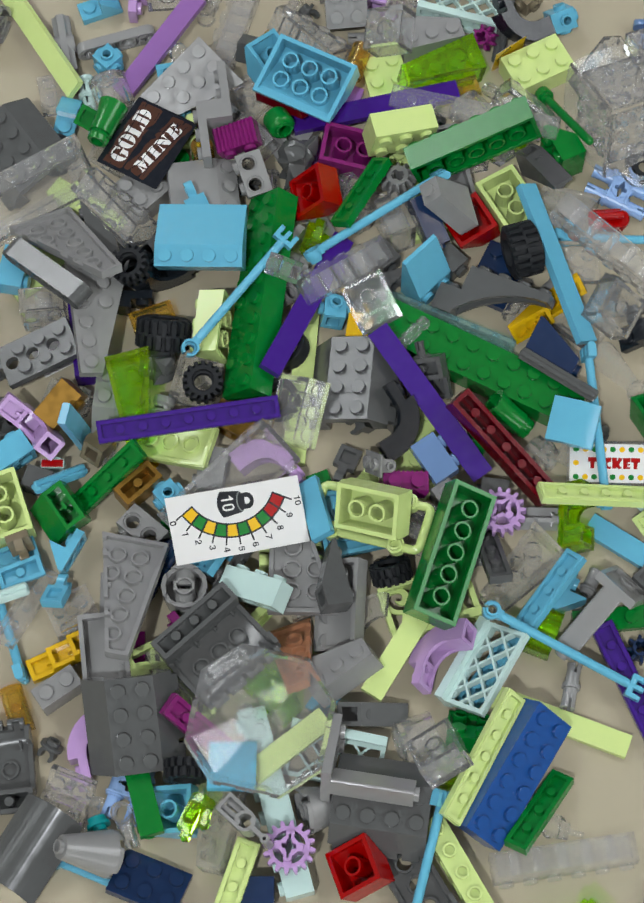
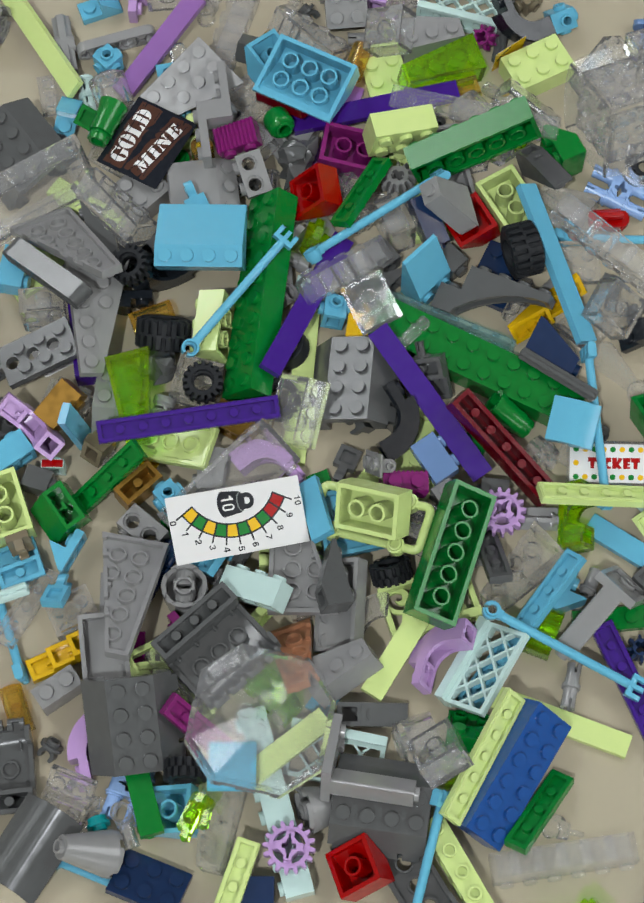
medium azure axle [31,464,88,494] -> none
light grey piece [215,792,274,850] -> none
clear brick [264,252,304,284] -> none
green piece [534,86,594,145] -> none

